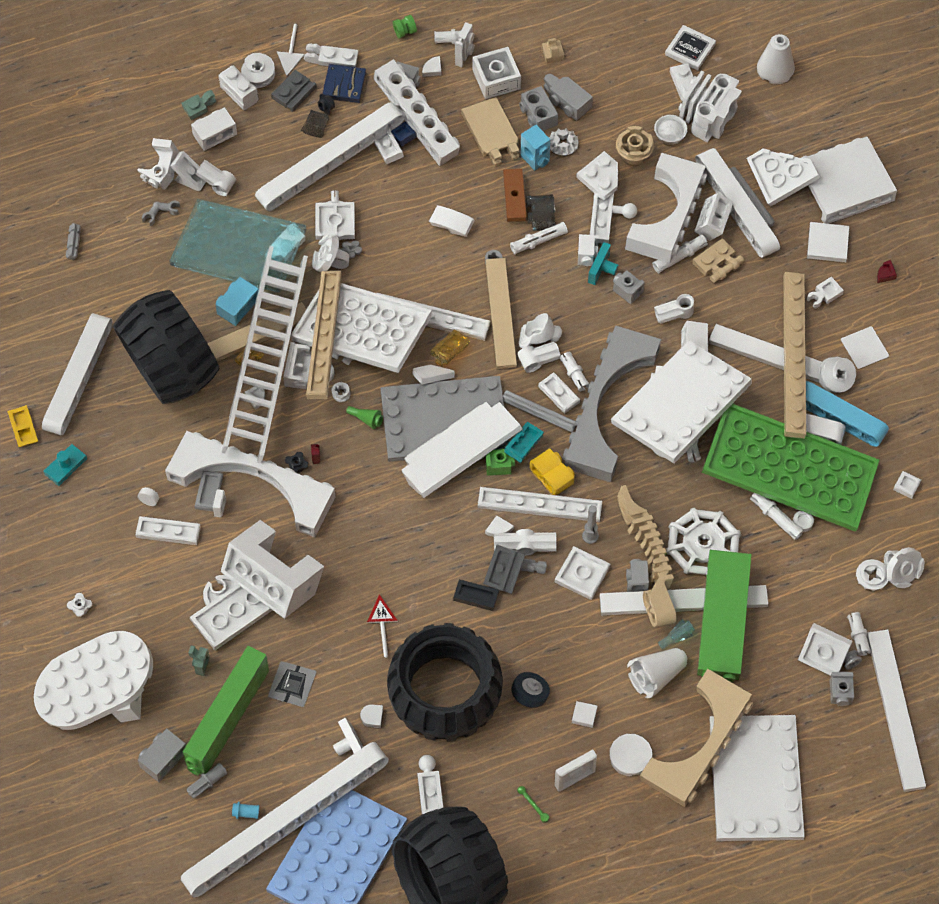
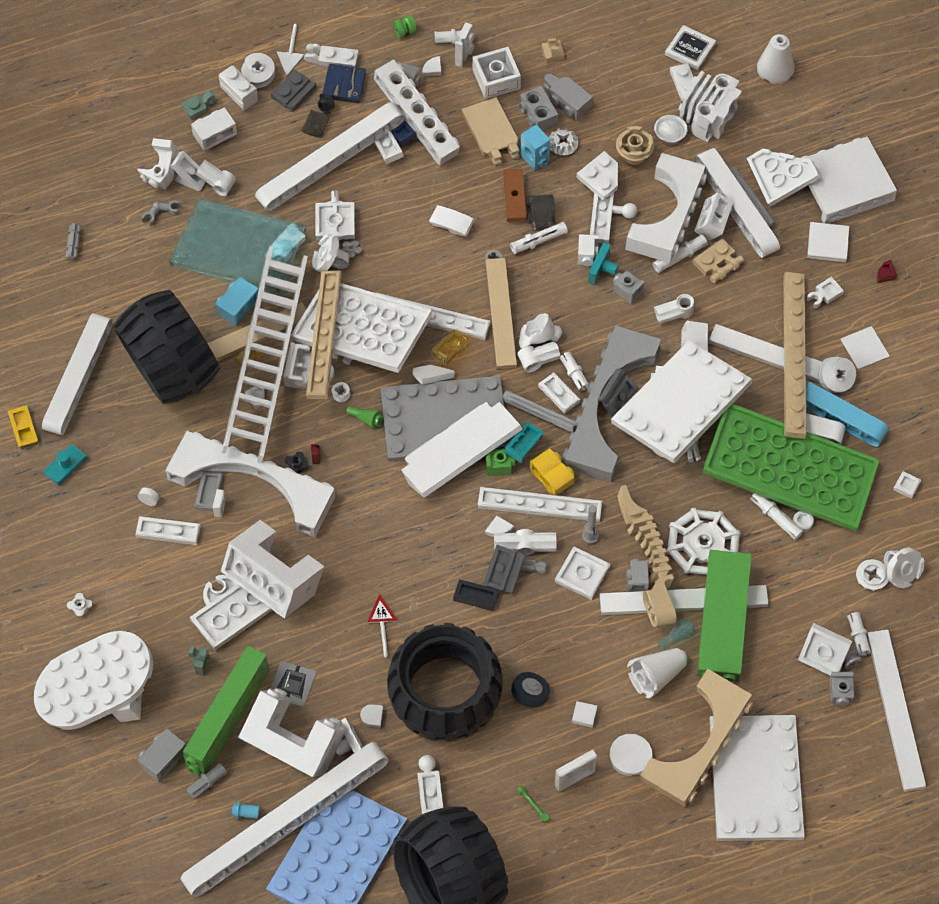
none -> white piece [238,688,347,777]
none -> dark grey plate [598,369,638,417]

